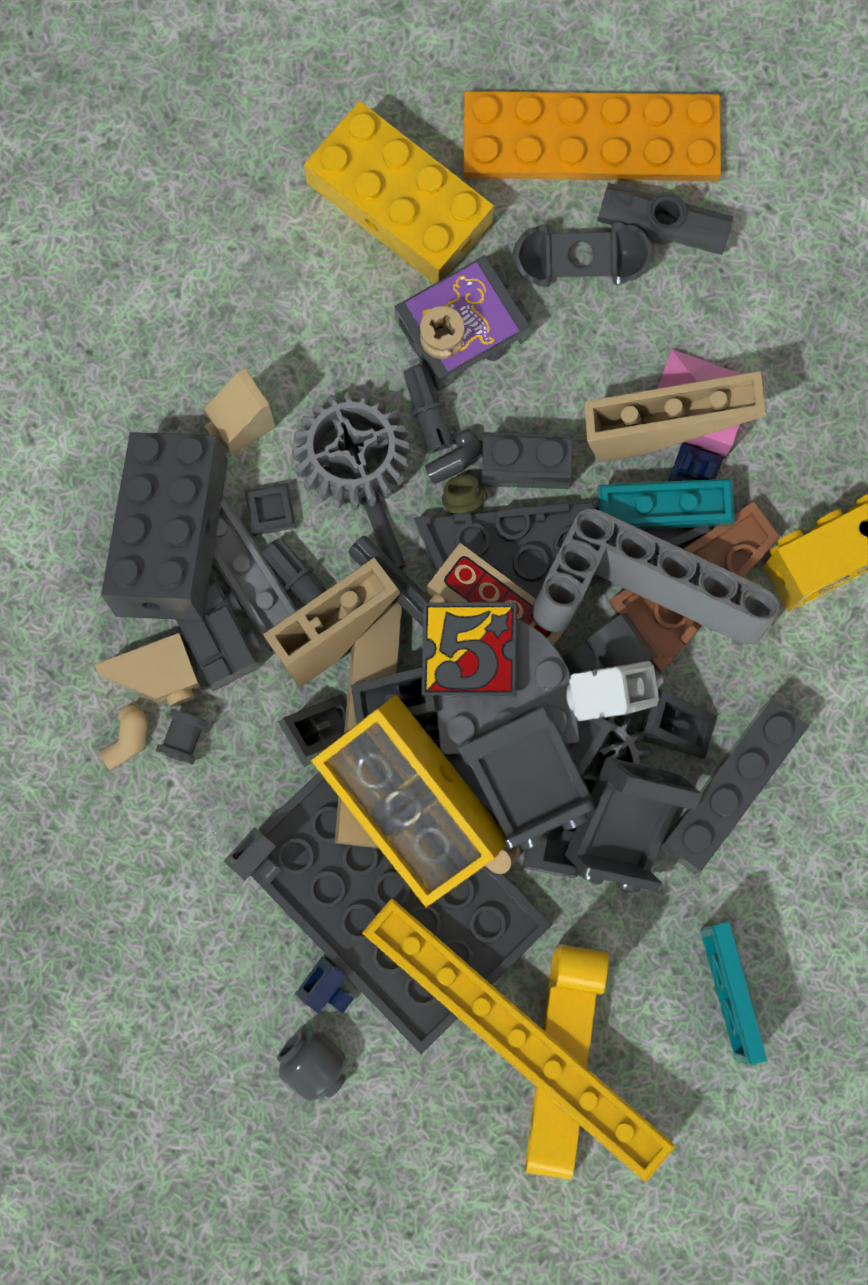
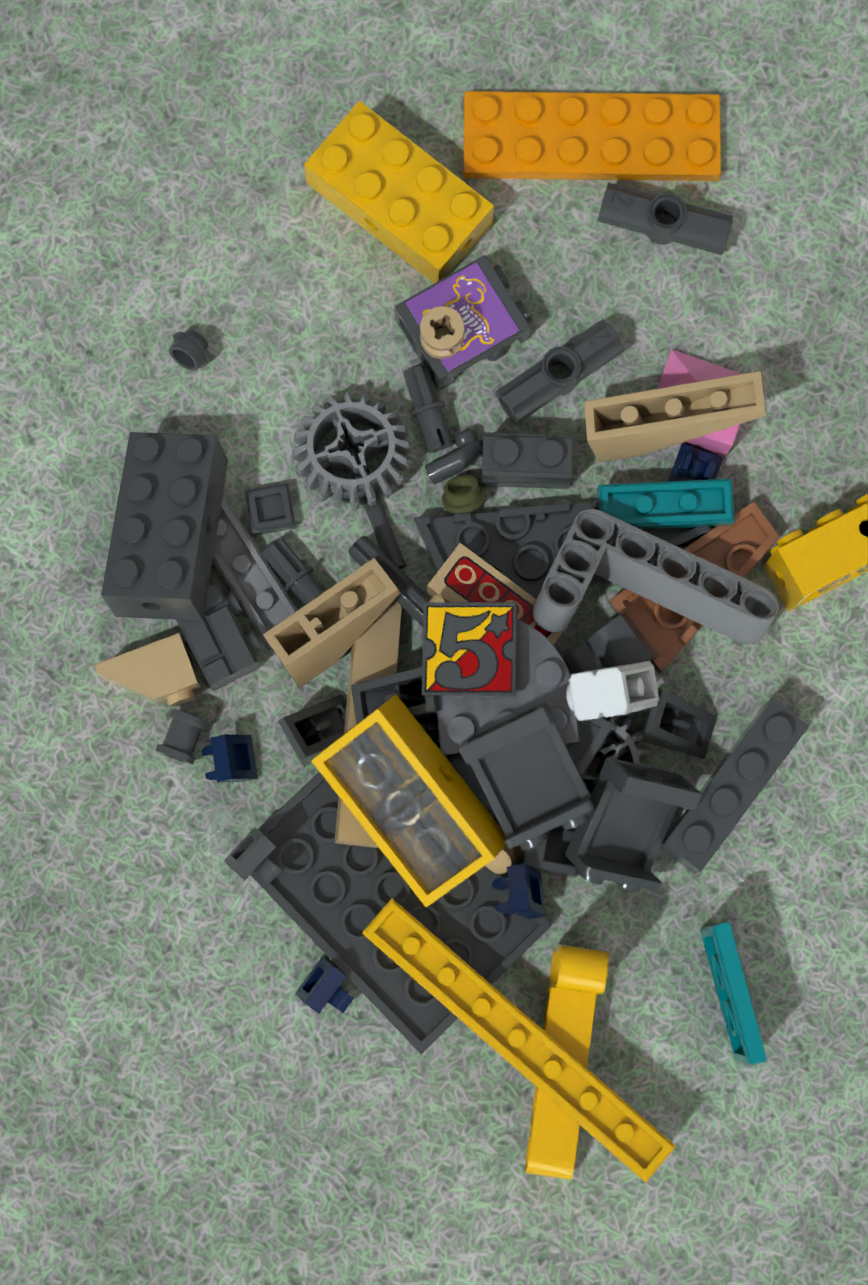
tan arm [98,705,149,771] -> none
tan slope [203,368,275,455] -> none
dark grey head [277,1031,346,1101] -> none
dark grey piece [512,222,652,287] -> none
none -> dark grey plate [169,331,211,371]
none -> dark blue tile [202,734,258,782]
none -> dark blue tile [492,863,546,919]
none -> dark grey piece [495,319,624,424]

